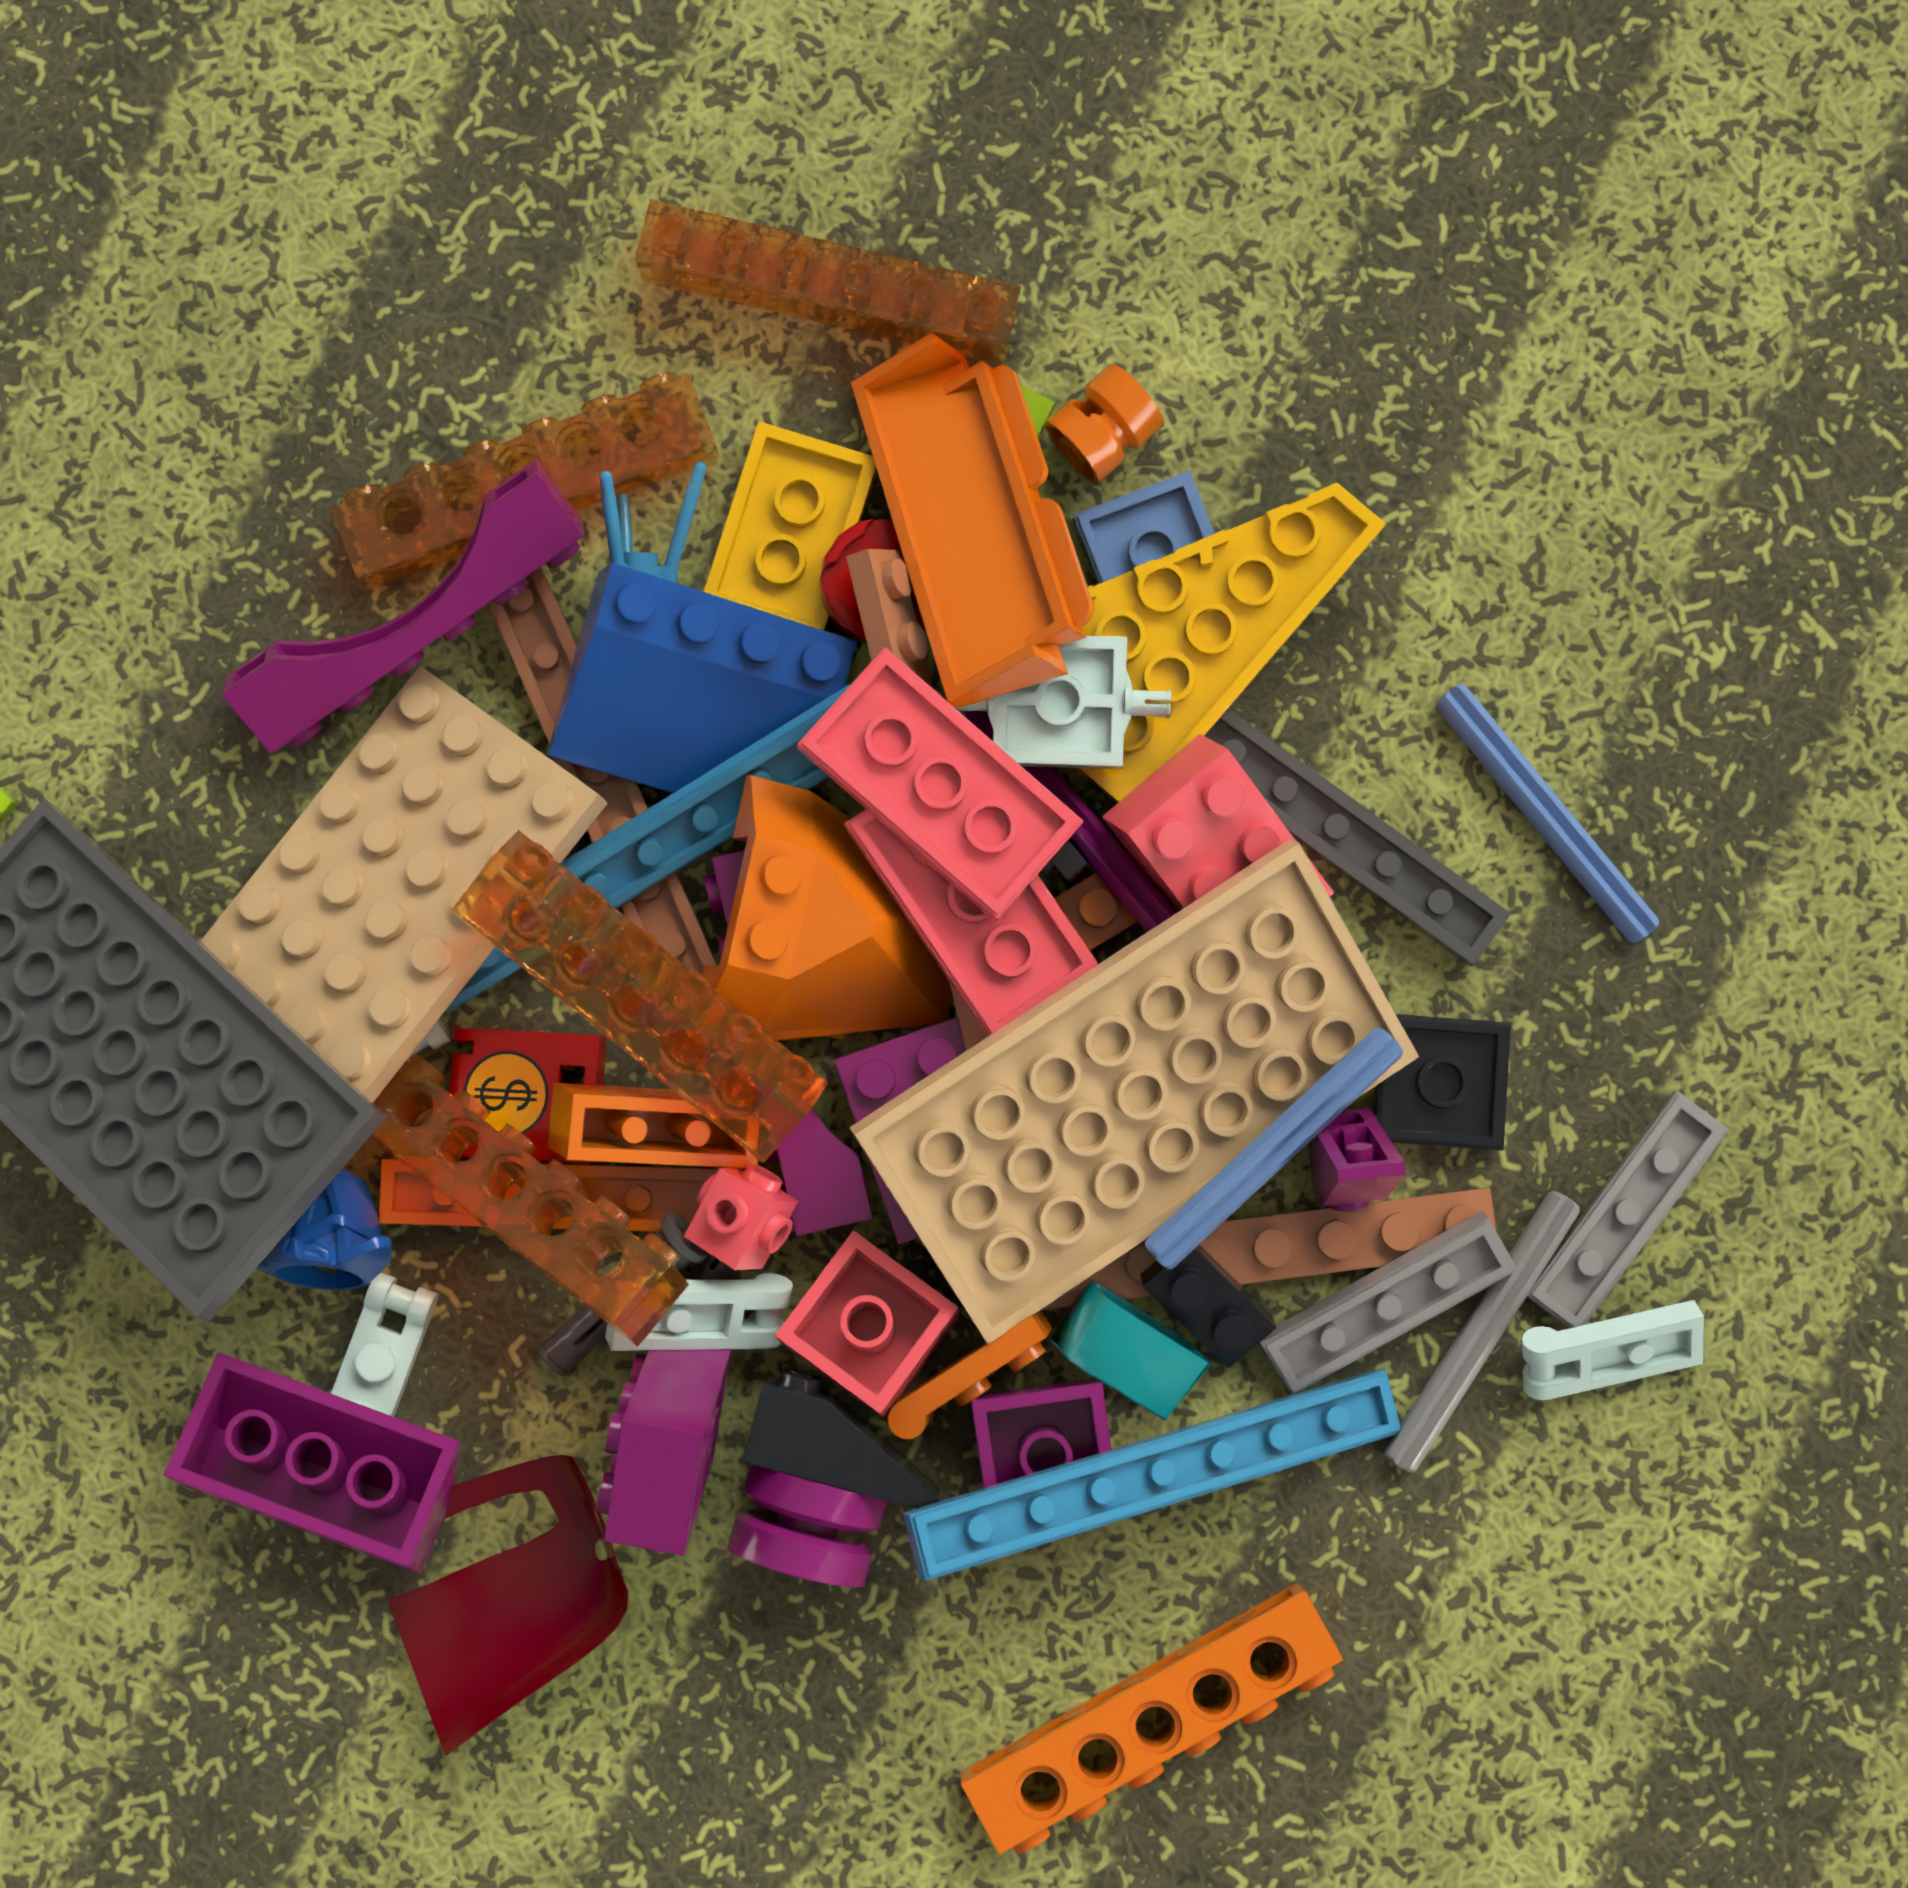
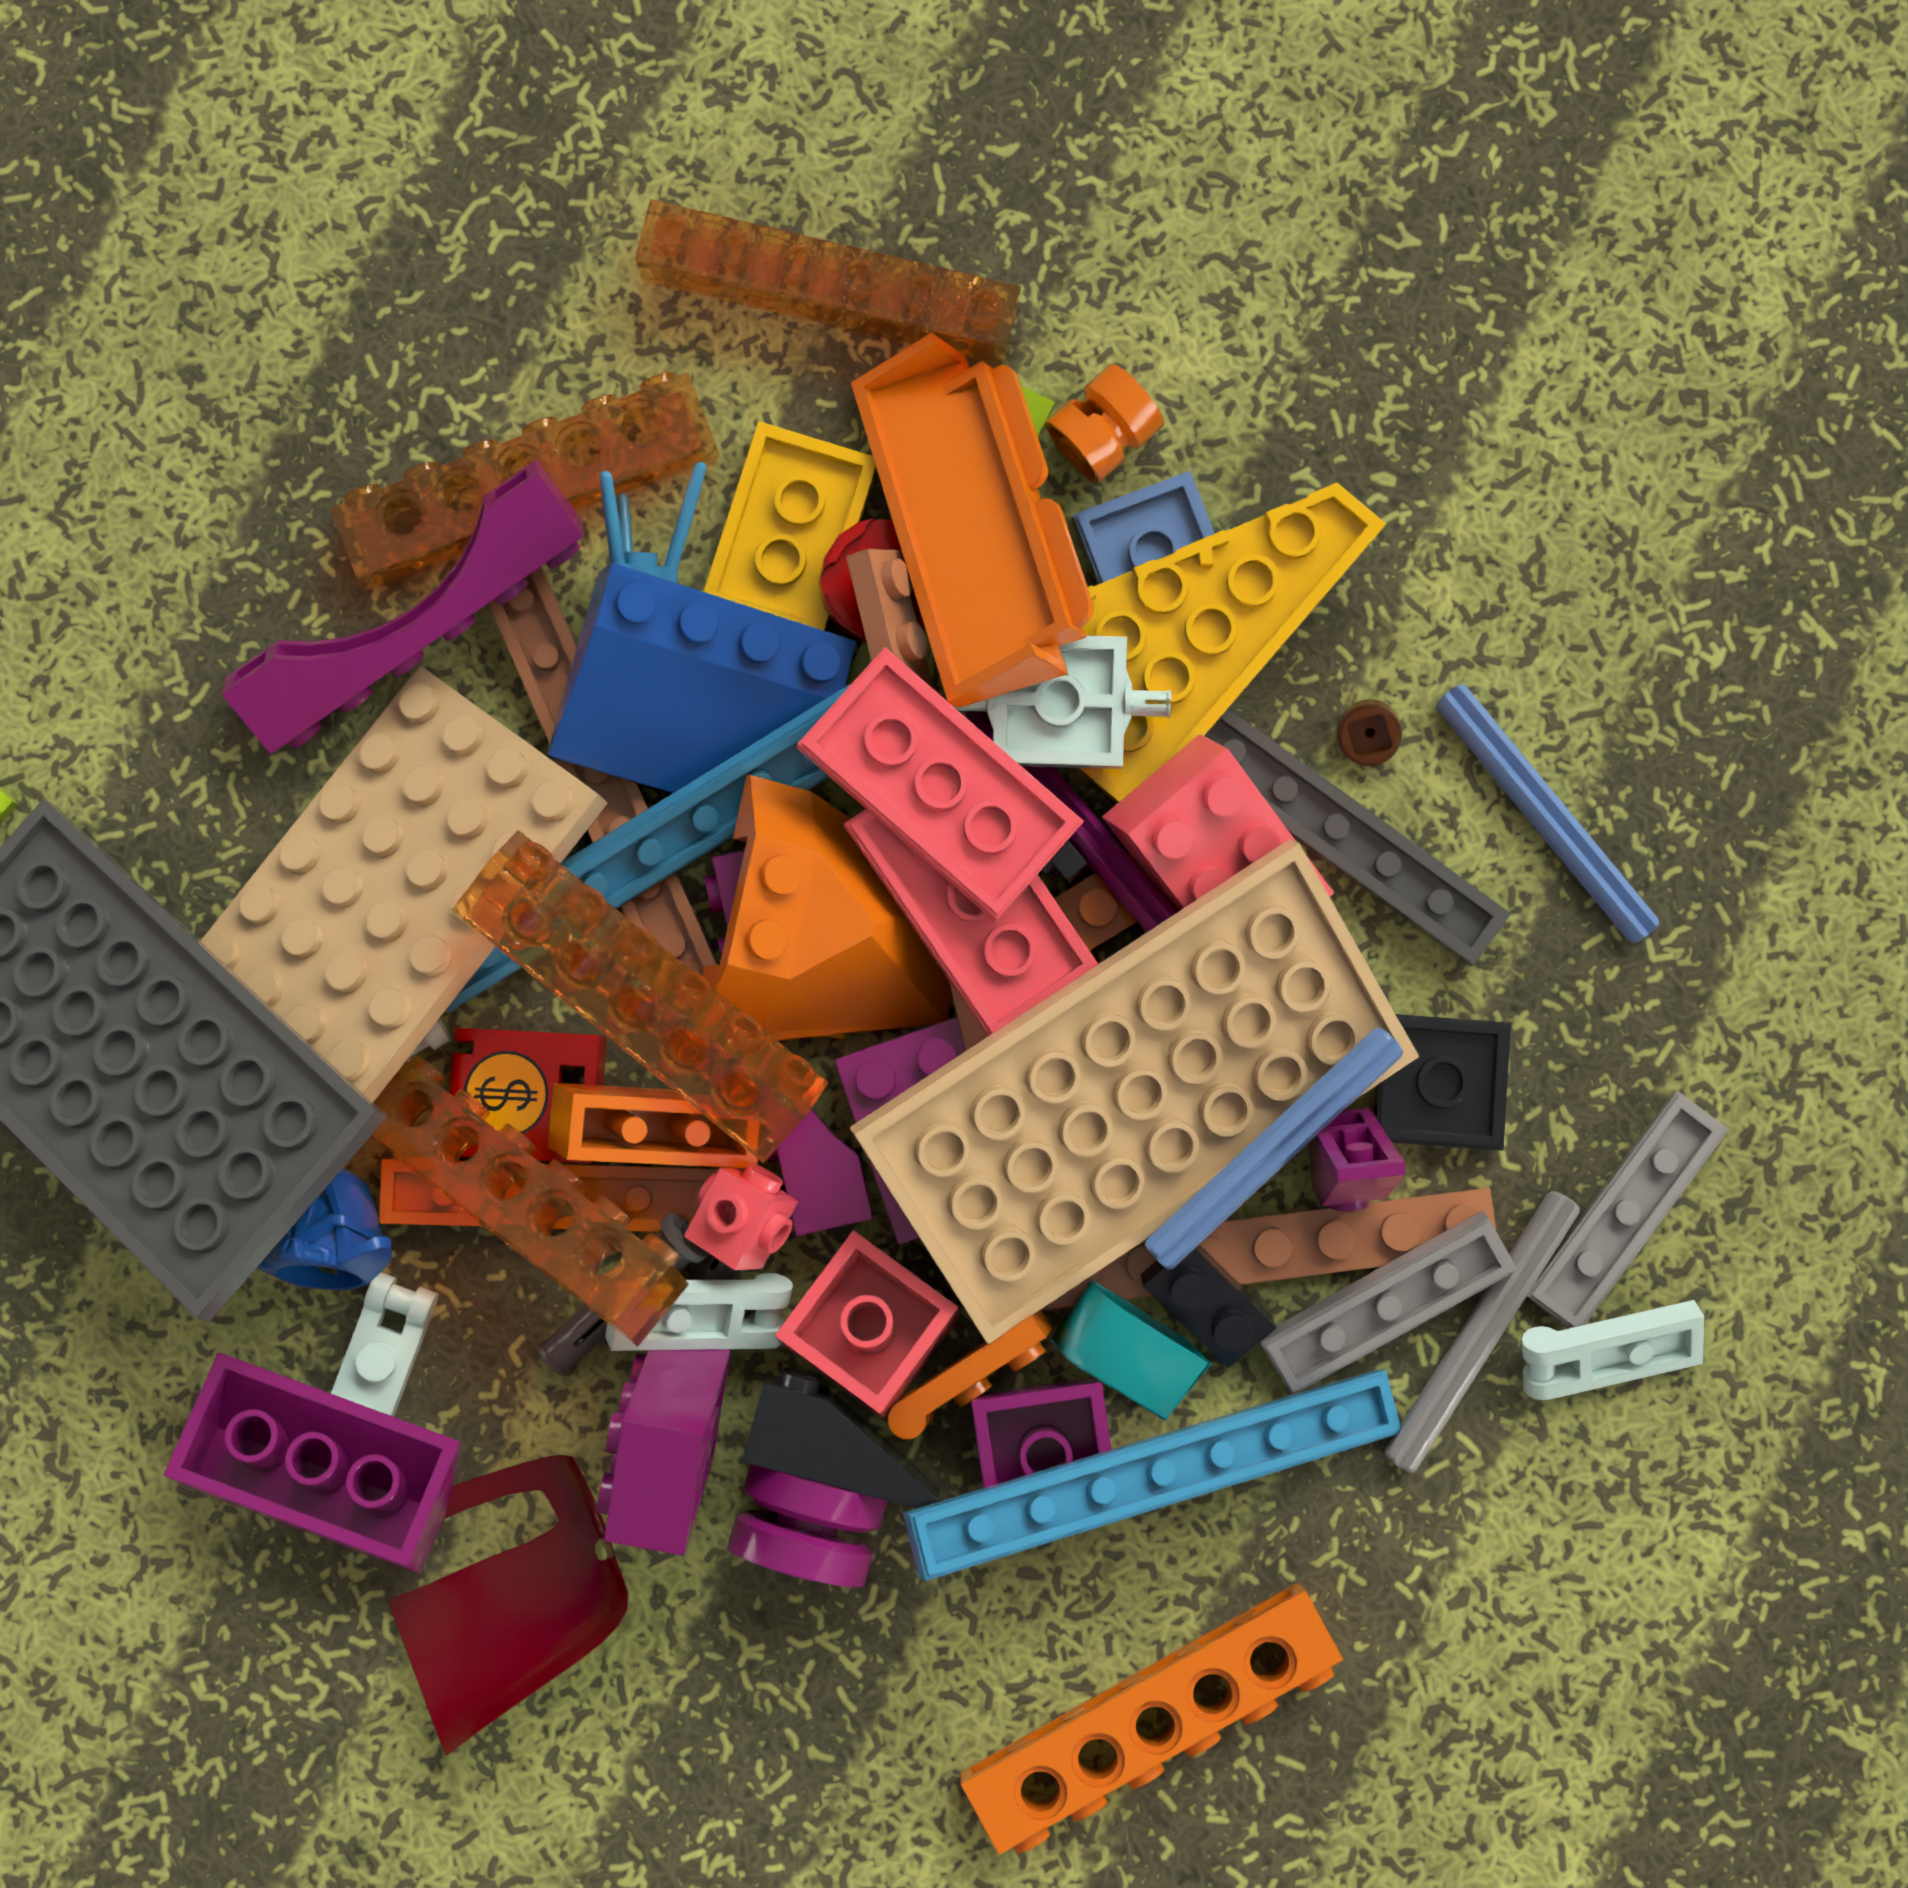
none -> reddish brown tile [1338,699,1402,766]

